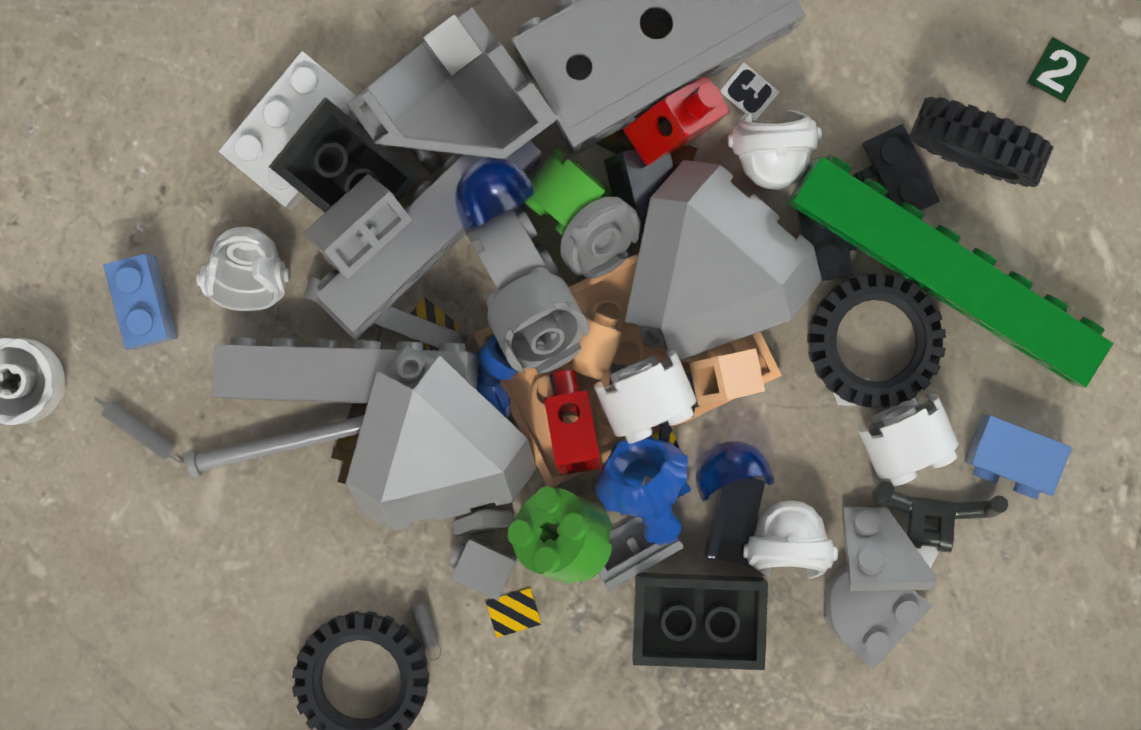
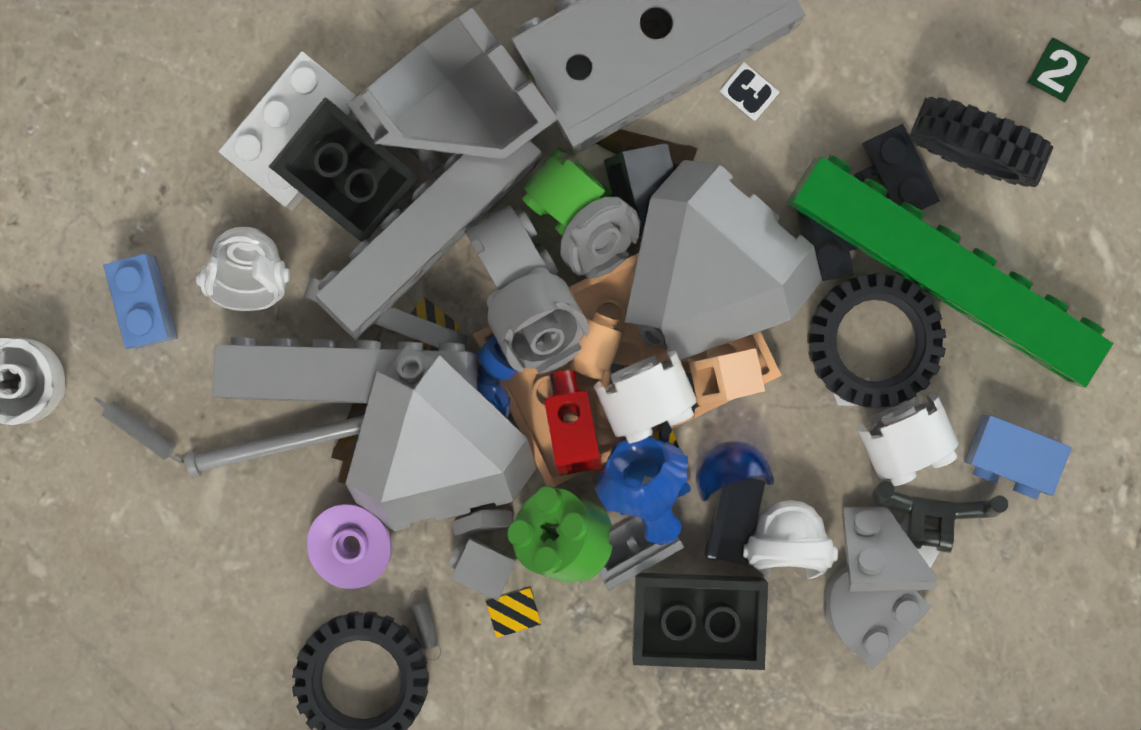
light grey hinge [303,174,412,280] -> none
white sticker [423,15,482,76] -> none
clear blue helmet [455,158,534,230] -> none
red torso [624,76,729,166] -> none
white helmet [727,110,822,190] -> none
none -> lavender dish [307,504,392,589]

